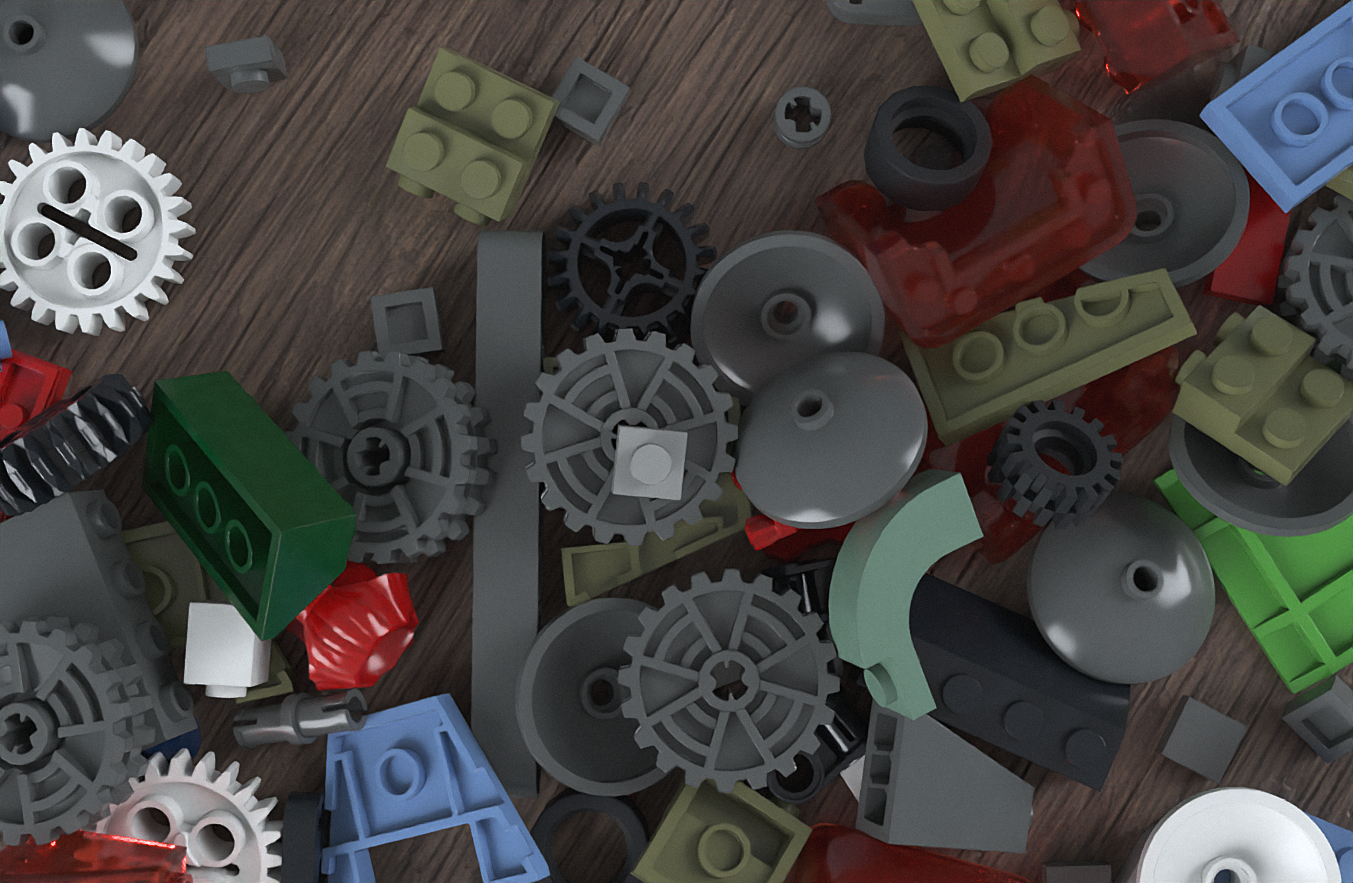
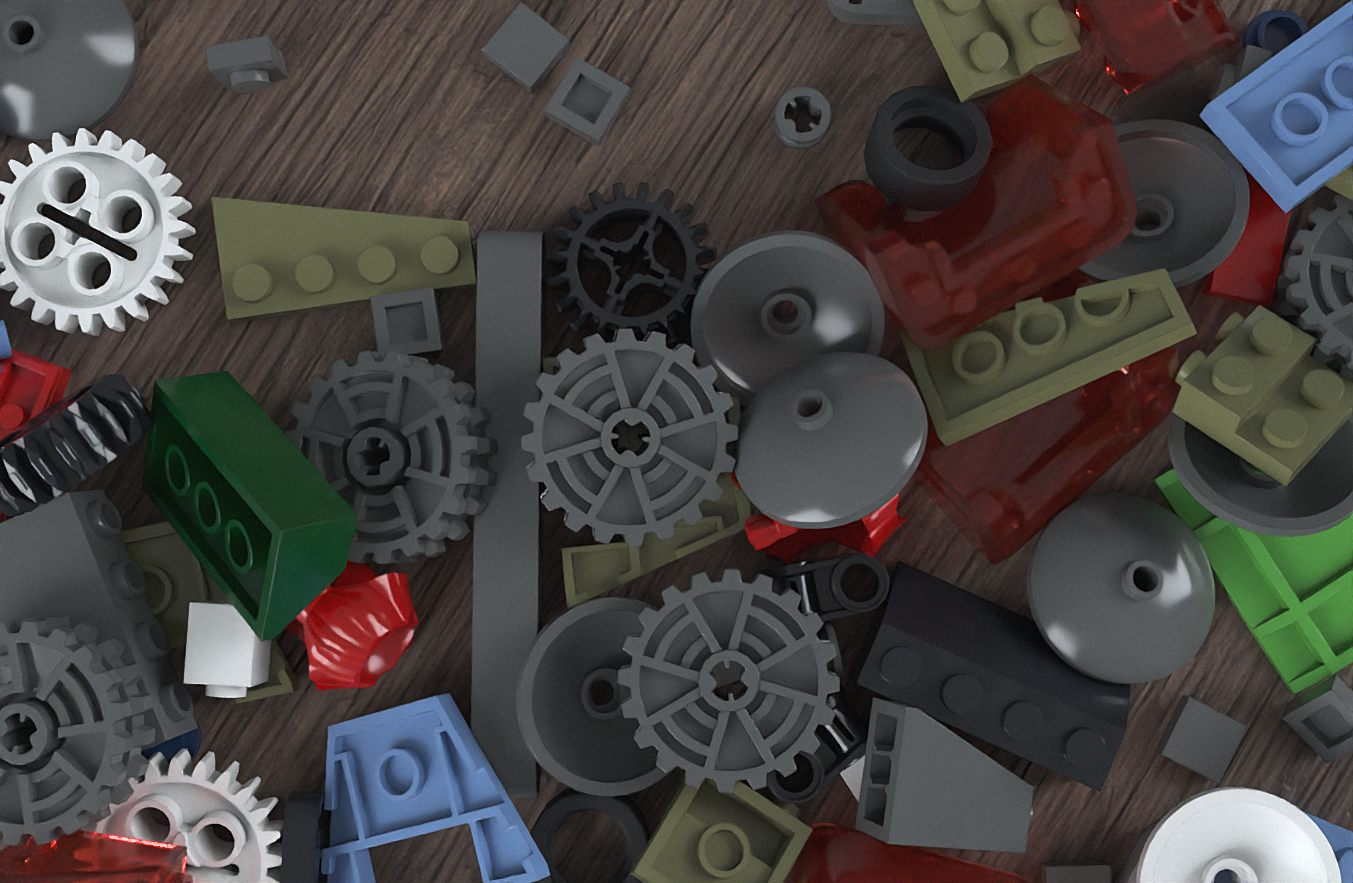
dark grey pin [234,689,367,749] -> none
olive plate [385,47,560,226] -> none
light grey plate [611,425,688,500] -> none
sand green arch [828,469,983,720] -> none
black tyre [987,400,1123,529] -> none
none -> olive wing [211,197,477,323]
none -> dark grey tile [482,2,571,94]
none -> dark blue plate [1242,10,1308,58]

